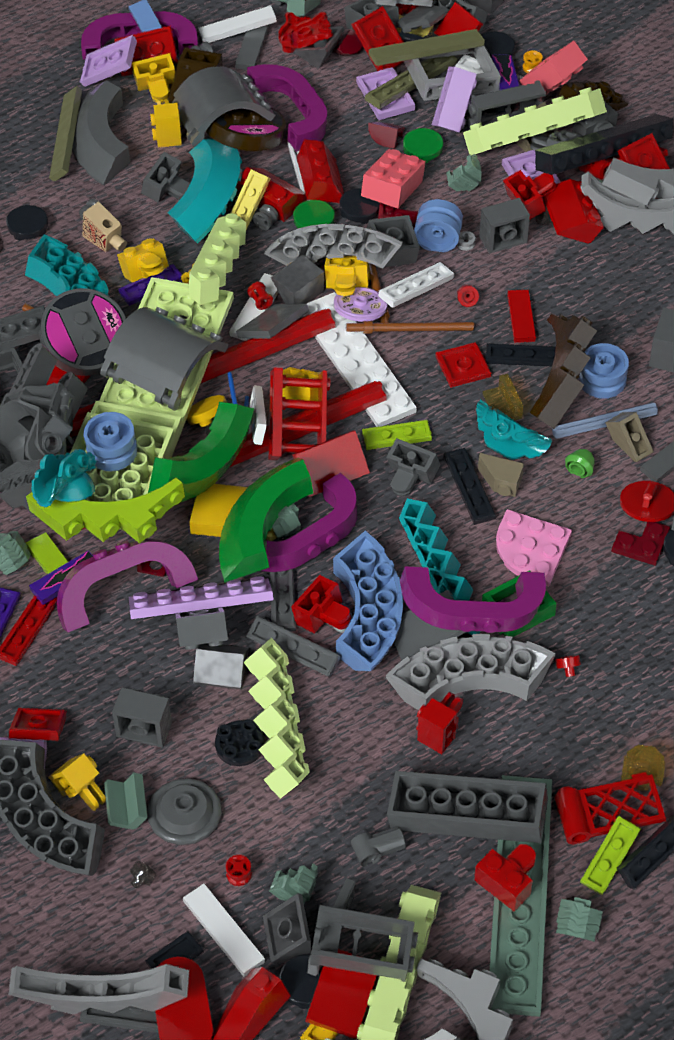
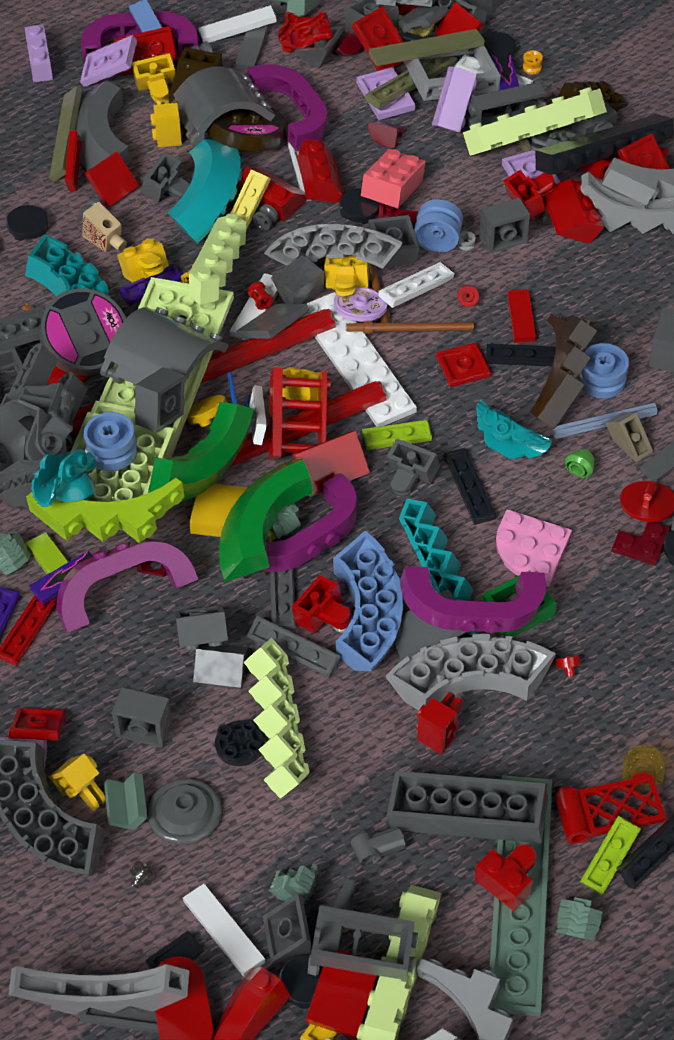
lavender plate [129,576,273,619] -> none
red wheel [225,855,252,886] -> none
green tile [293,200,335,229] -> none
green tile [403,128,443,163] -> none
sand green hair [446,154,482,192] -> none
dark tan slope [478,453,524,497] -> none
clear yellow panel [483,373,523,421] -> none
coral brick [518,40,588,98] -> none
none -> lavender brick [24,25,53,82]
none -> red tile [65,130,81,192]
none -> red tile [85,151,139,207]
none -> dark grey brick [134,367,185,433]

